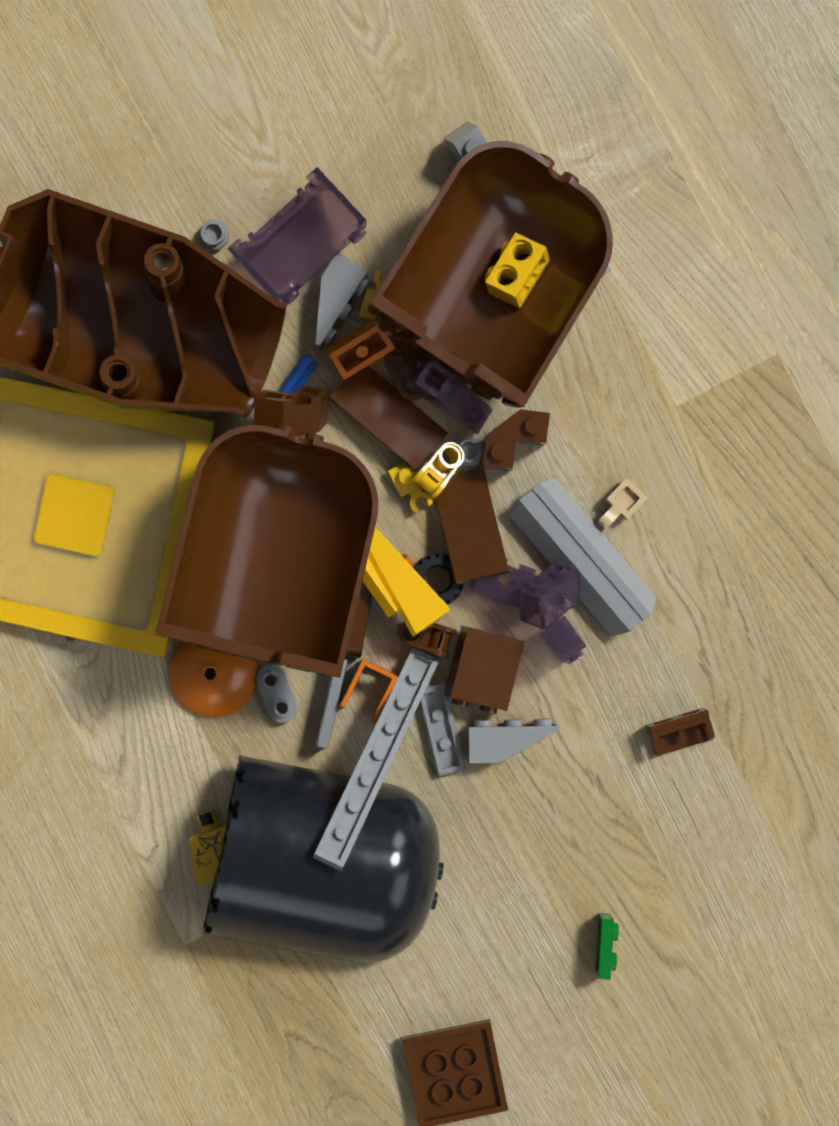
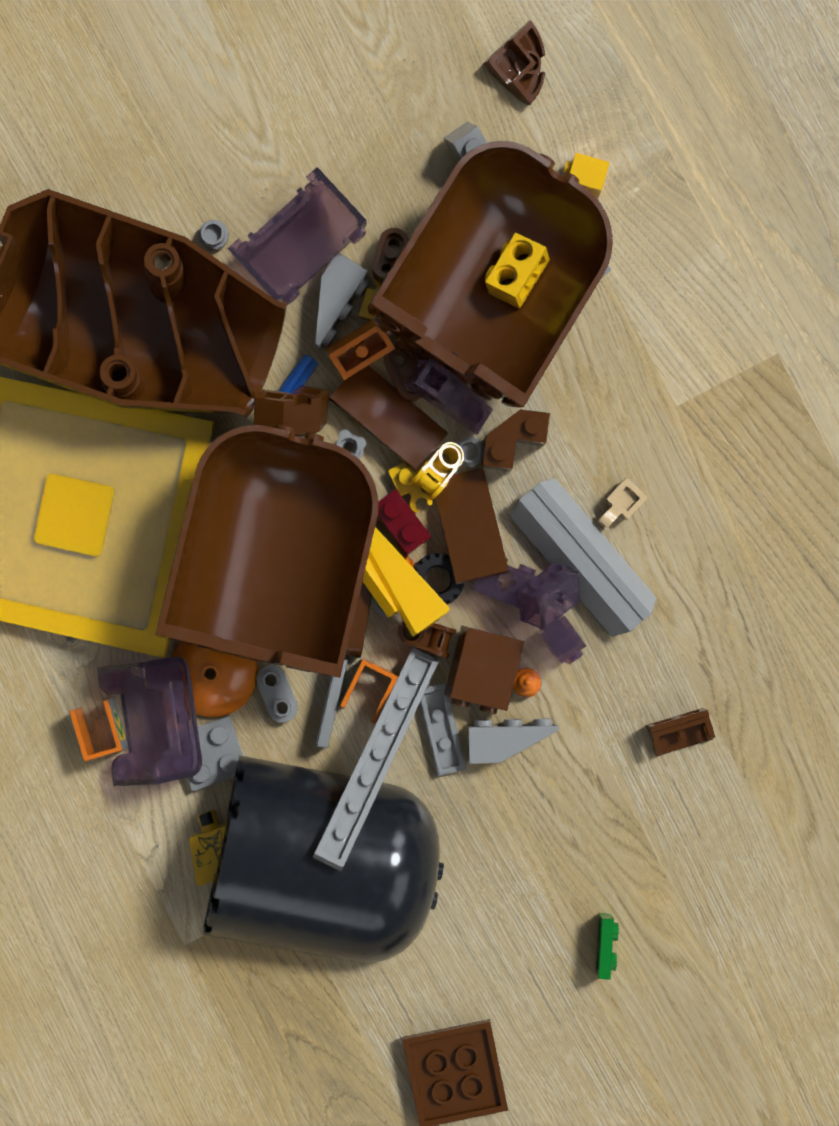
none -> orange piece [70,698,129,762]
none -> clear purple windscreen [97,657,202,786]
none -> light grey plate [173,715,244,792]
none -> light grey brick [335,429,366,459]
none -> reddish brown plate [372,228,409,284]
none -> dark red brick [378,489,432,555]
none -> reddish brown brick [483,20,545,106]
none -> orange plate [513,668,541,697]
none -> yellow brick [563,152,610,198]

